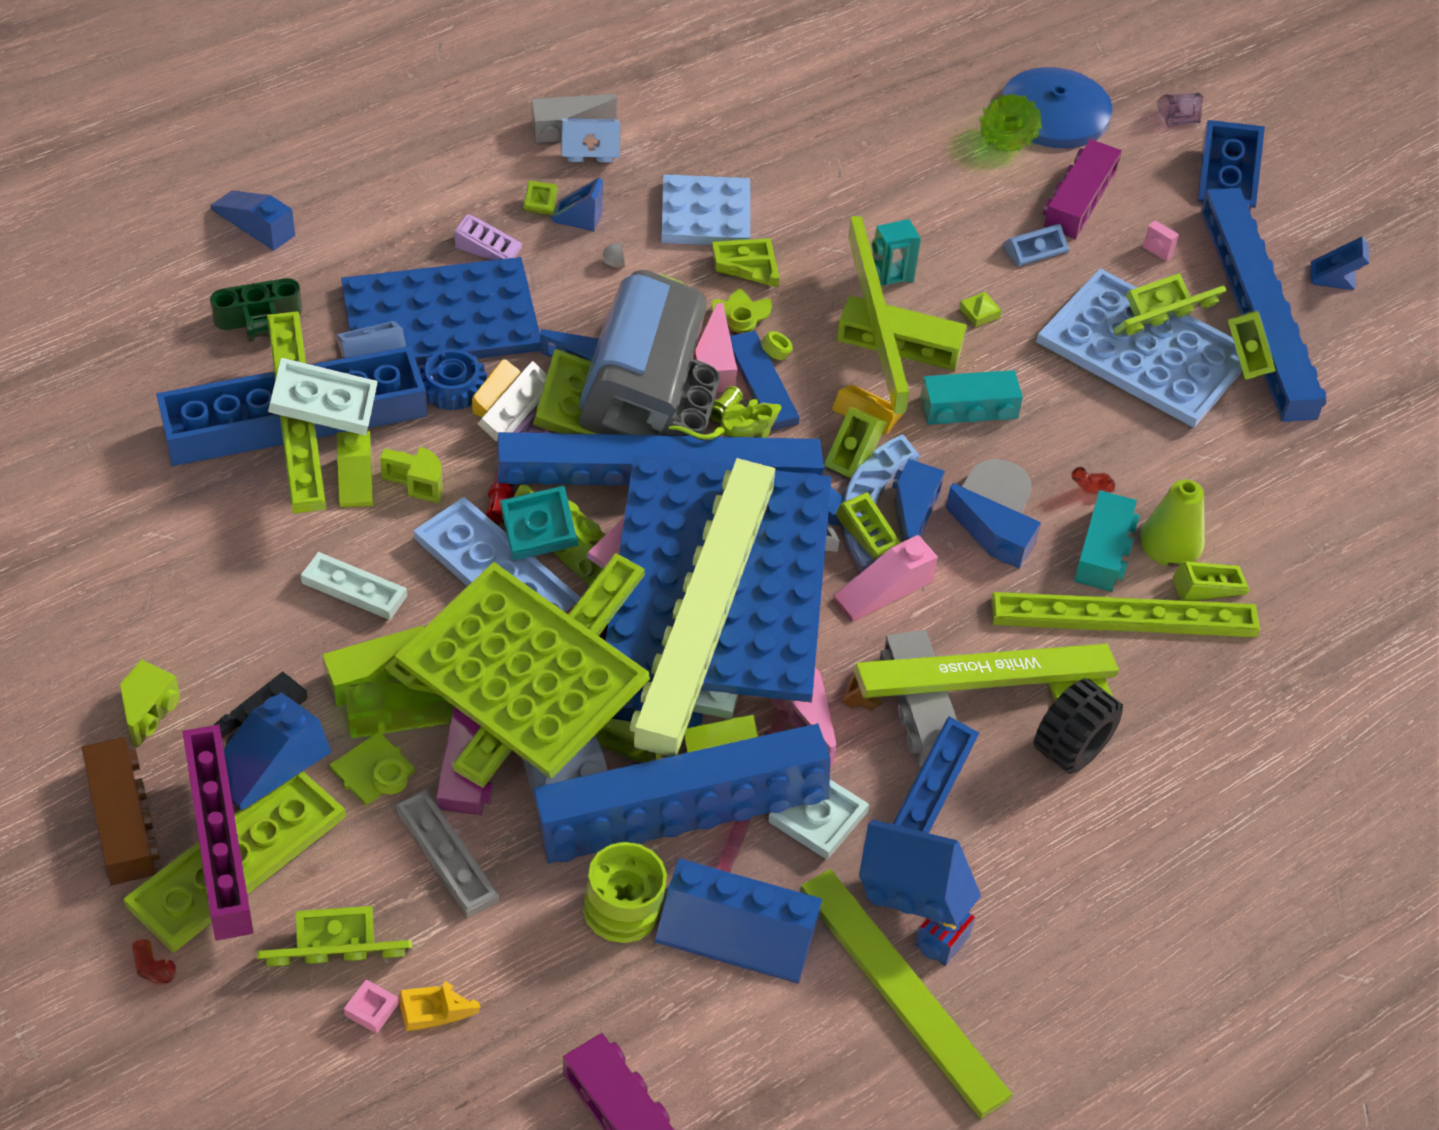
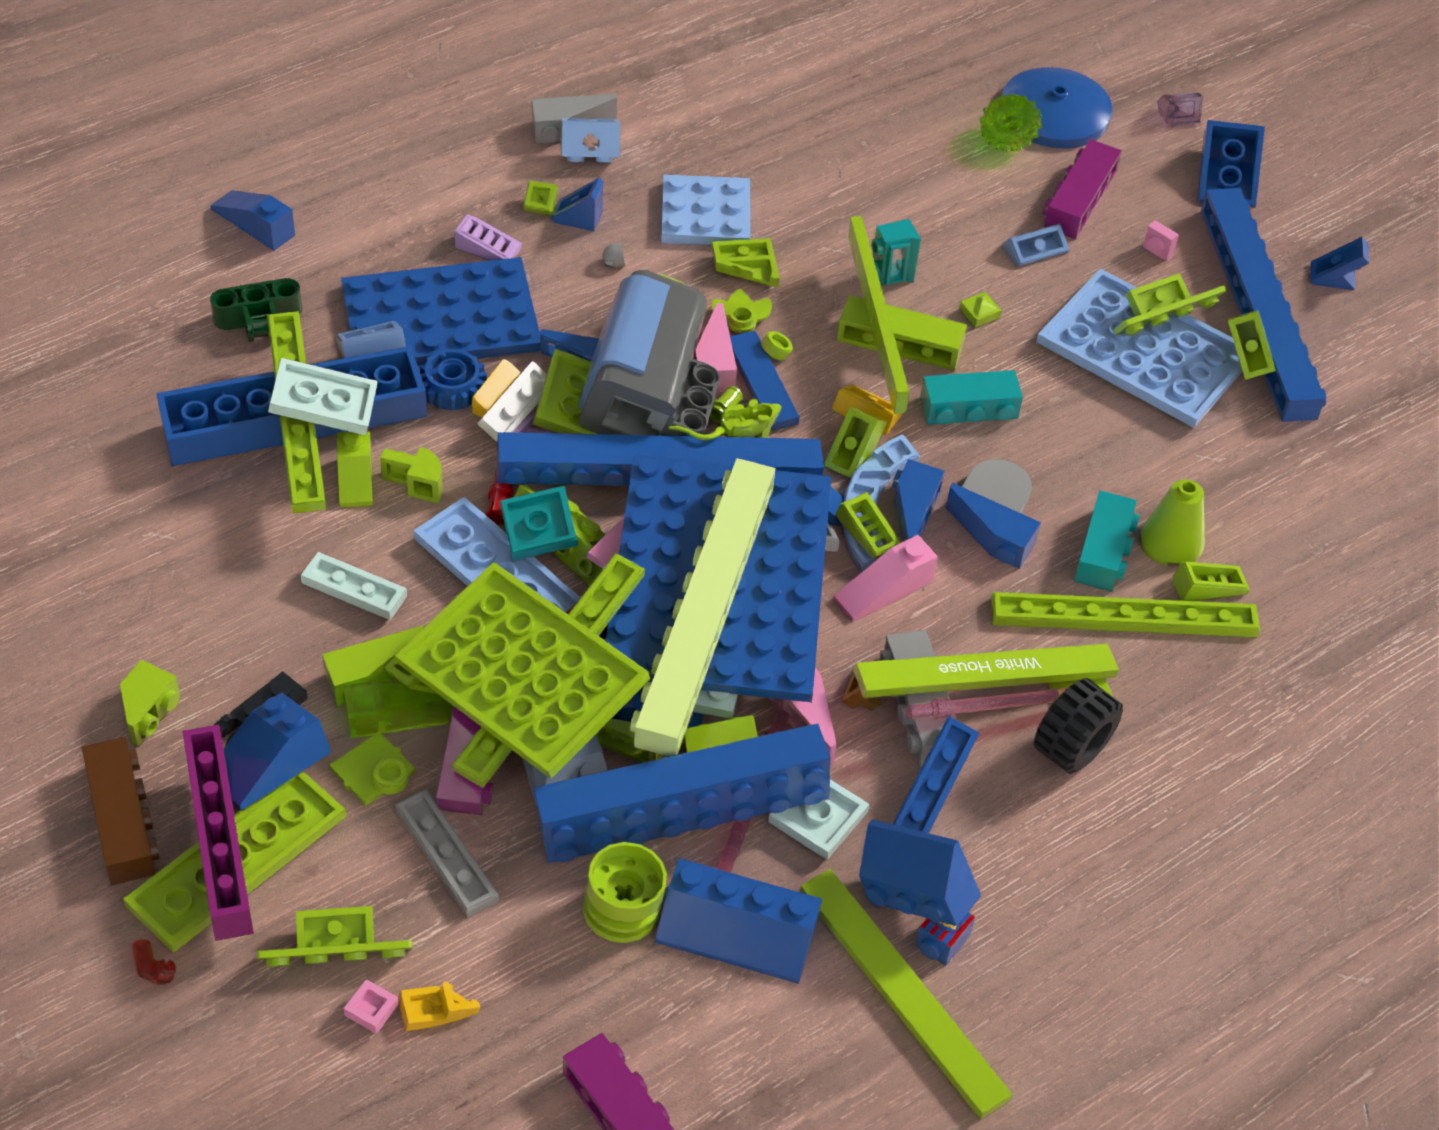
clear red arm [1071,467,1116,494] -> none
none -> clear pink bar [906,688,1067,720]

